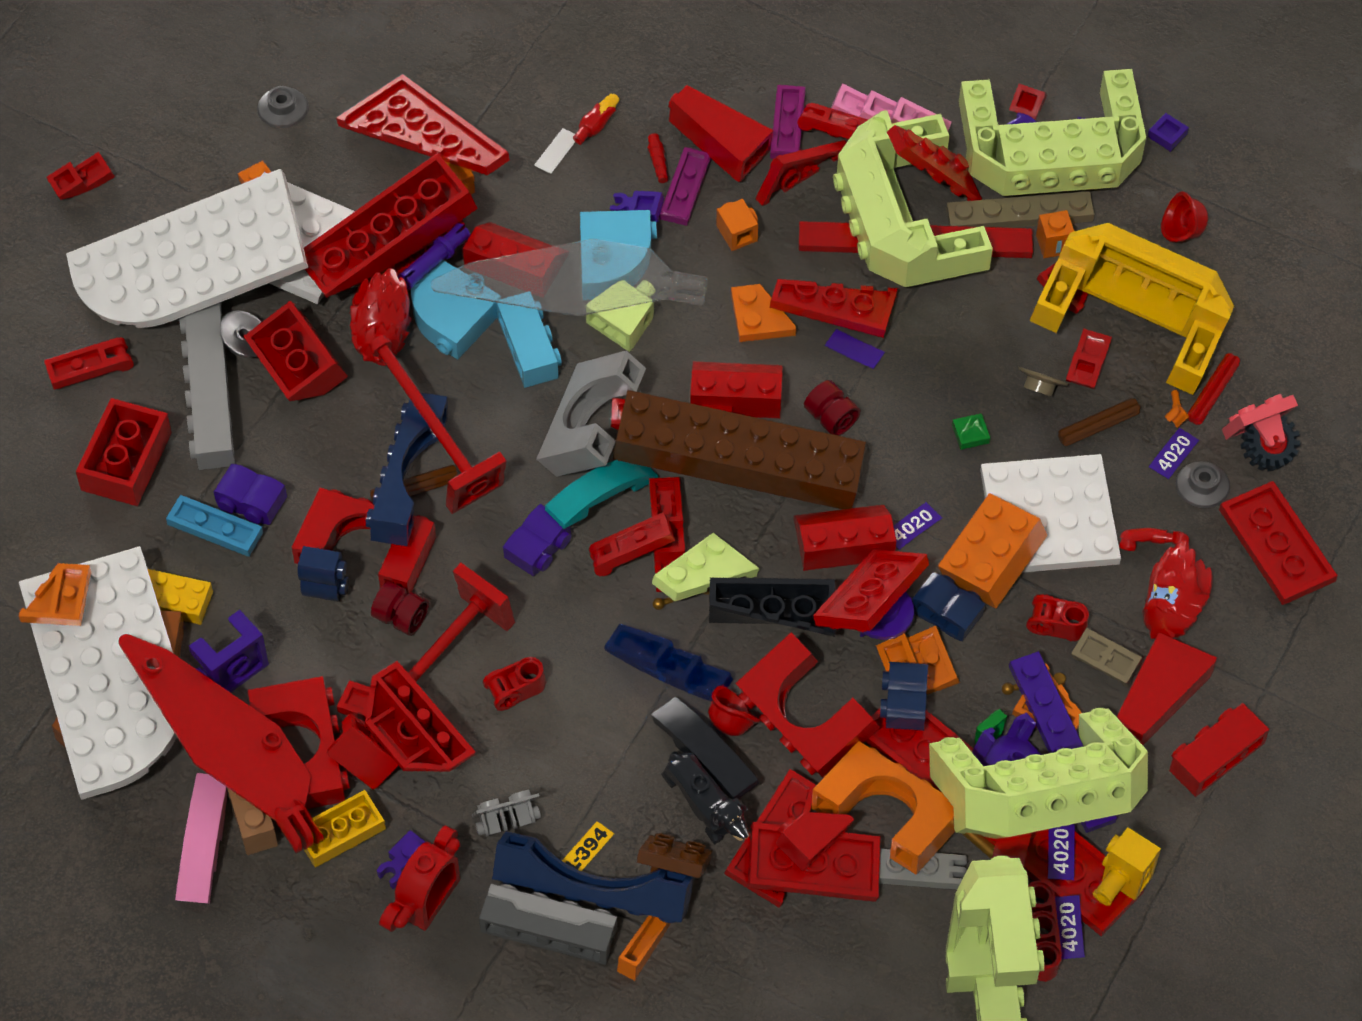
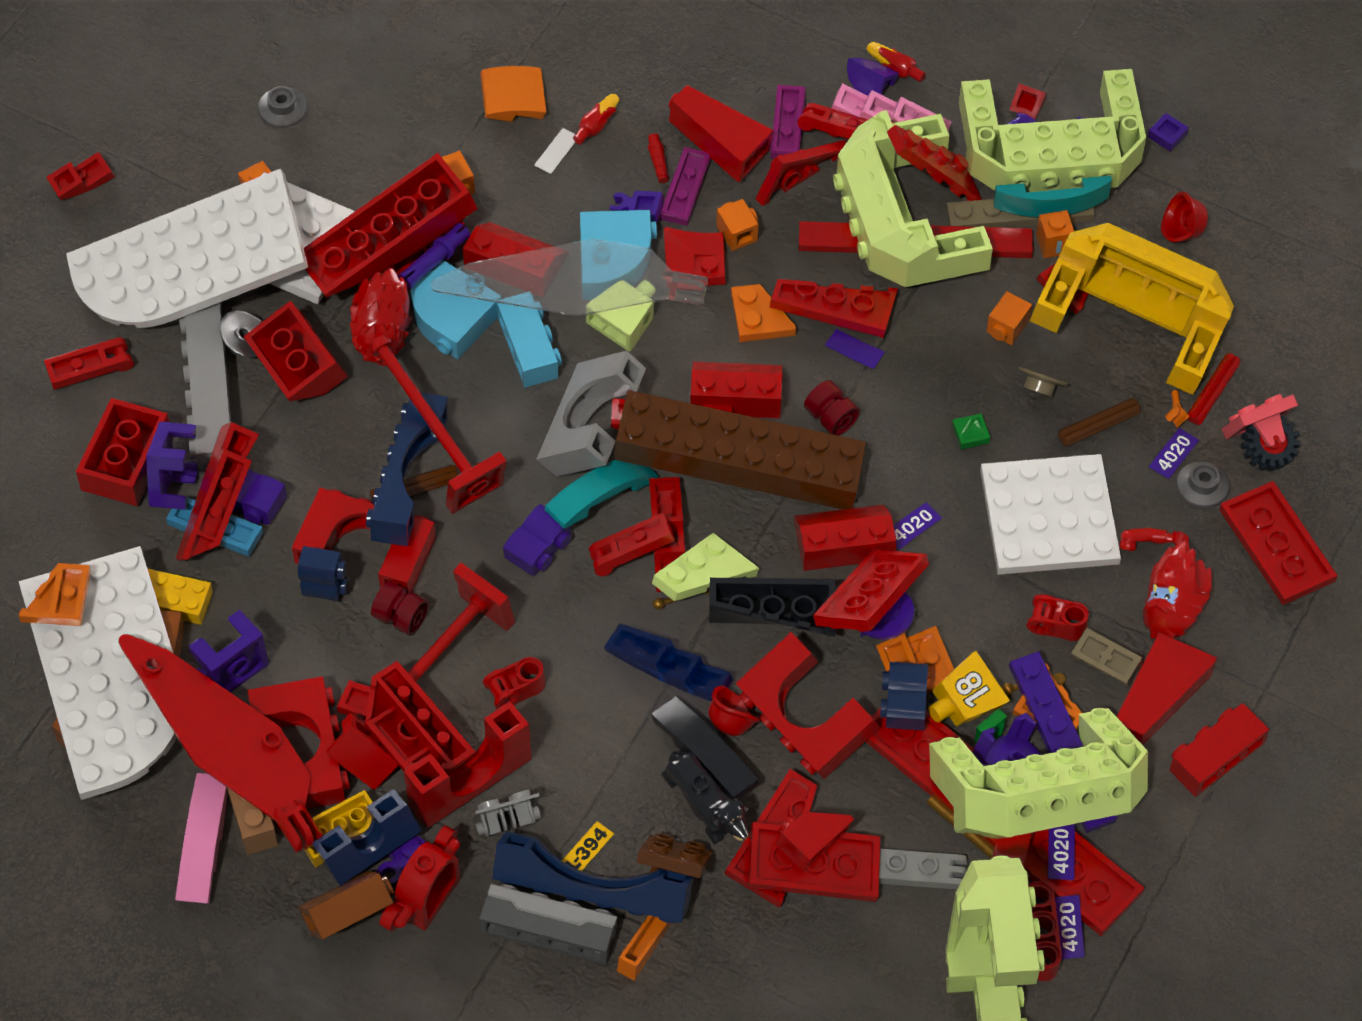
red wing [336,74,510,175] -> none
orange arch [811,741,955,874] -> none
dark blue brick [912,572,985,641] -> none
orange brick [938,493,1047,609] -> none
red slope [1066,328,1112,389] -> none
yellow brick [1093,827,1161,906] -> none
none -> dark purple panel [146,422,198,510]
none -> red wedge [176,422,259,561]
none -> dark orange brick [298,871,394,940]
none -> dark blue arch [312,789,421,885]
none -> red arch [404,701,532,828]
none -> orange slope [480,66,546,122]
none -> red plate [664,227,726,289]
none -> dark purple brick [847,57,899,96]
none -> red piece [867,42,926,82]
none -> yellow torso [928,651,1010,726]
none -> orange brick [986,291,1032,346]
none -> teal slope [993,176,1112,217]

